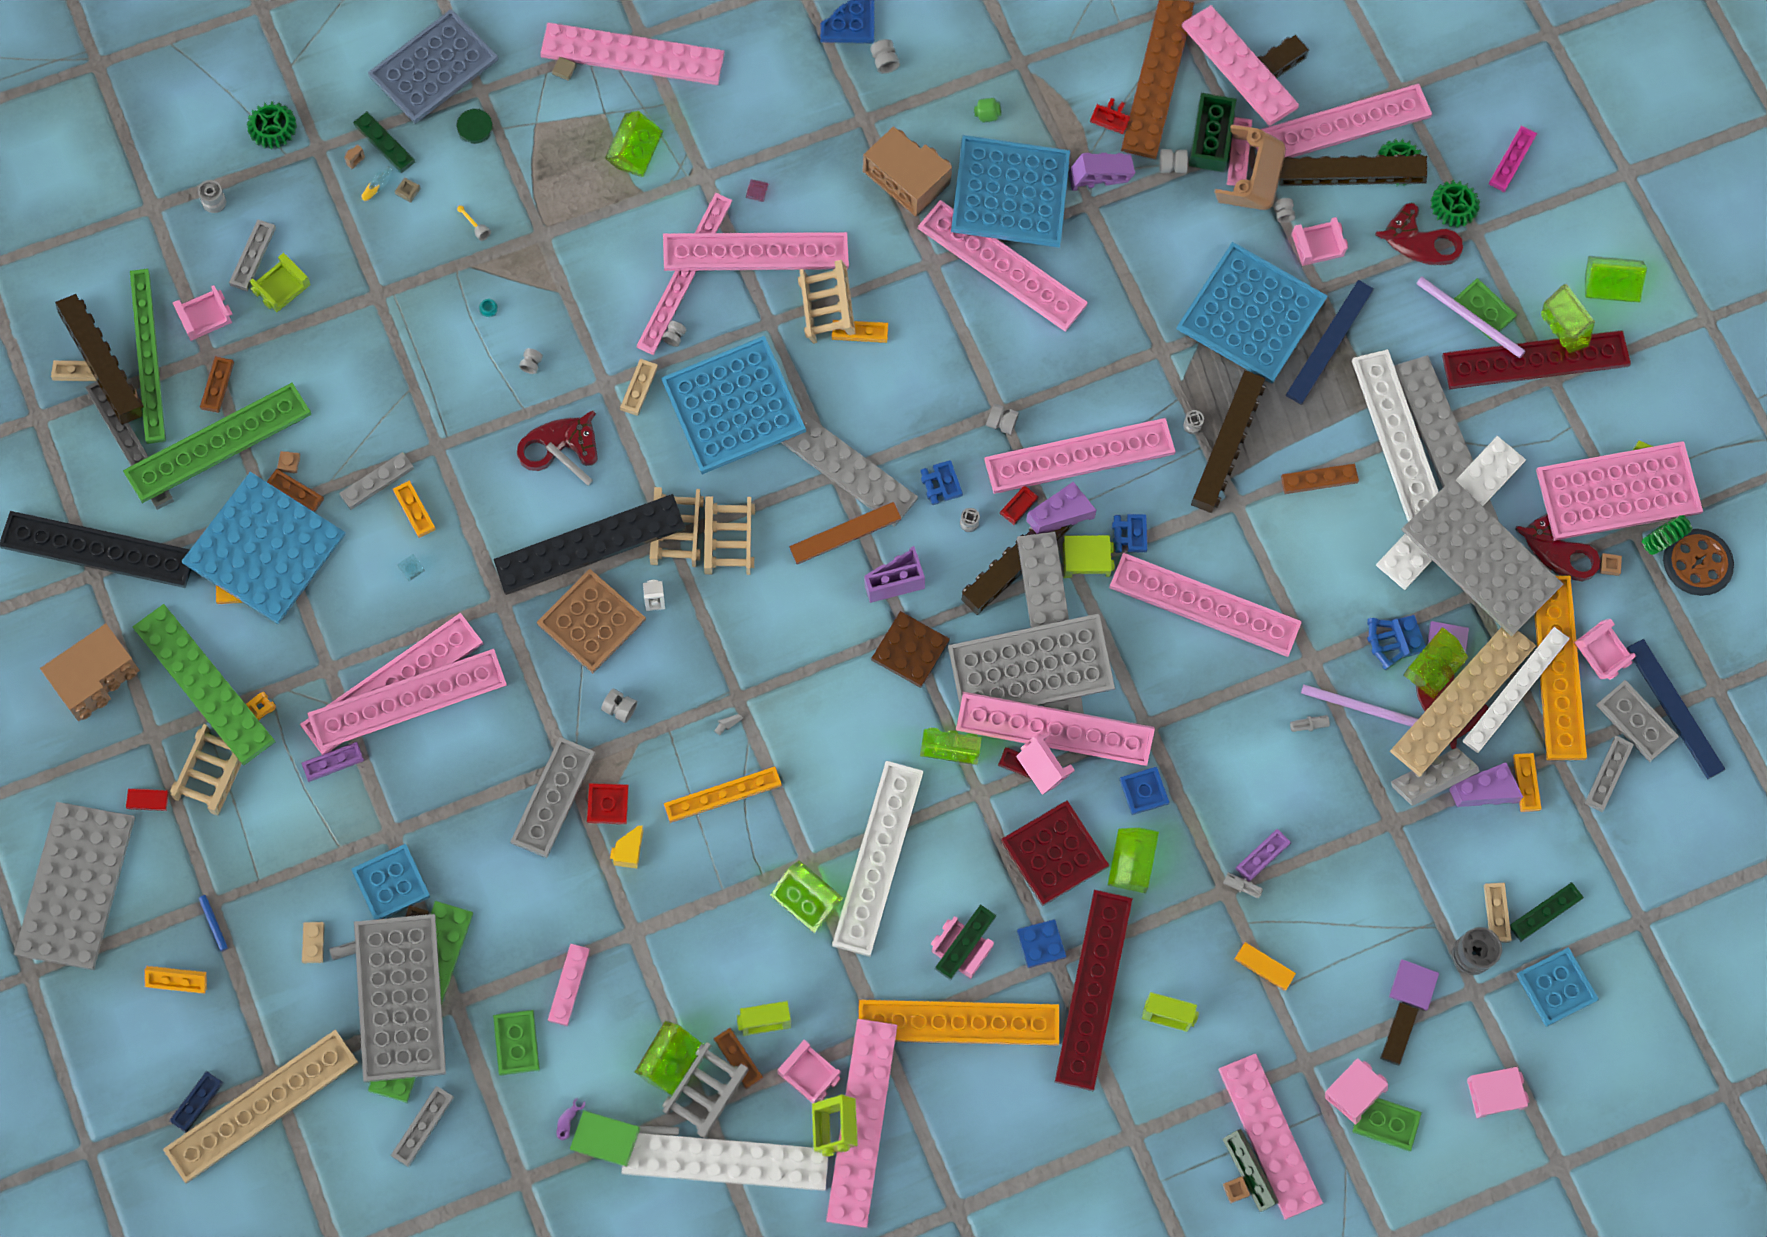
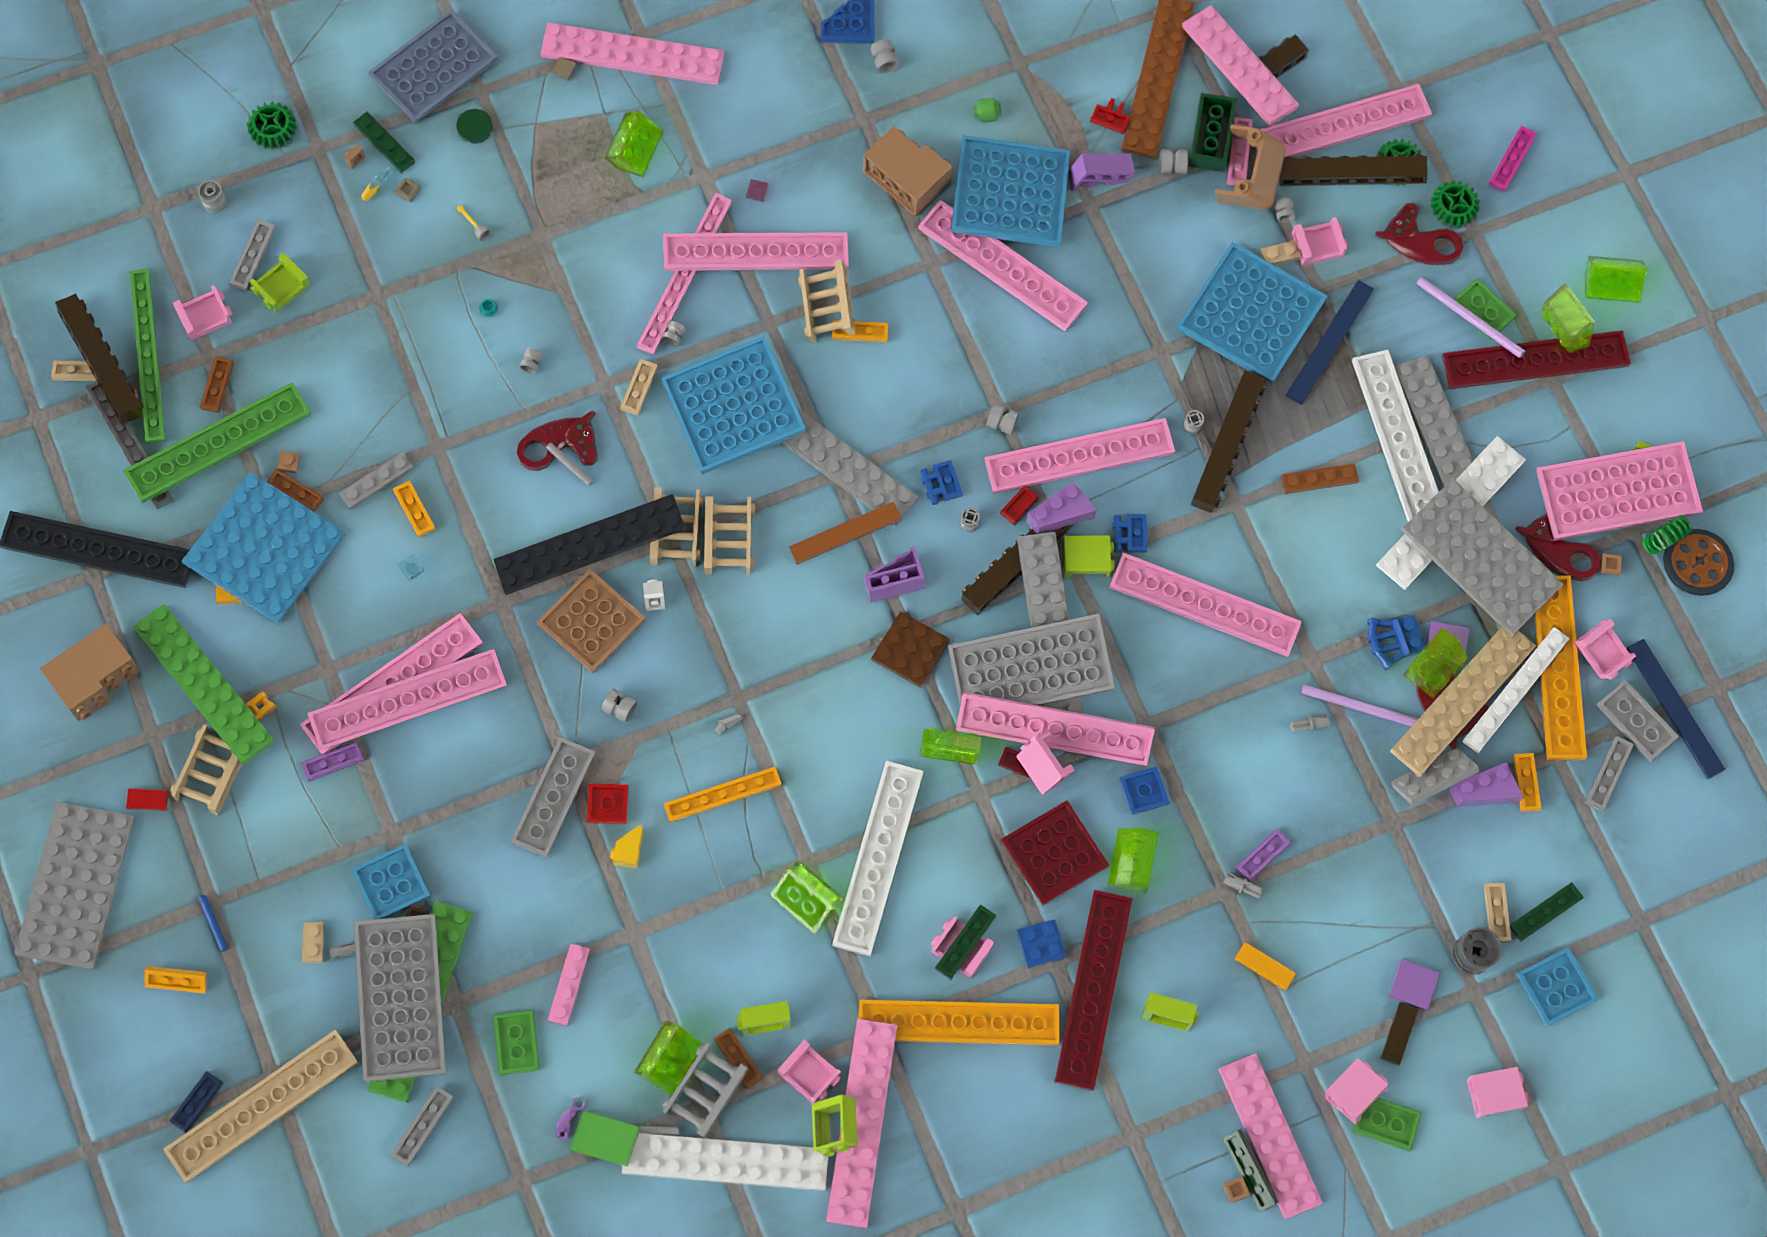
none -> tan plate [1260,240,1301,265]

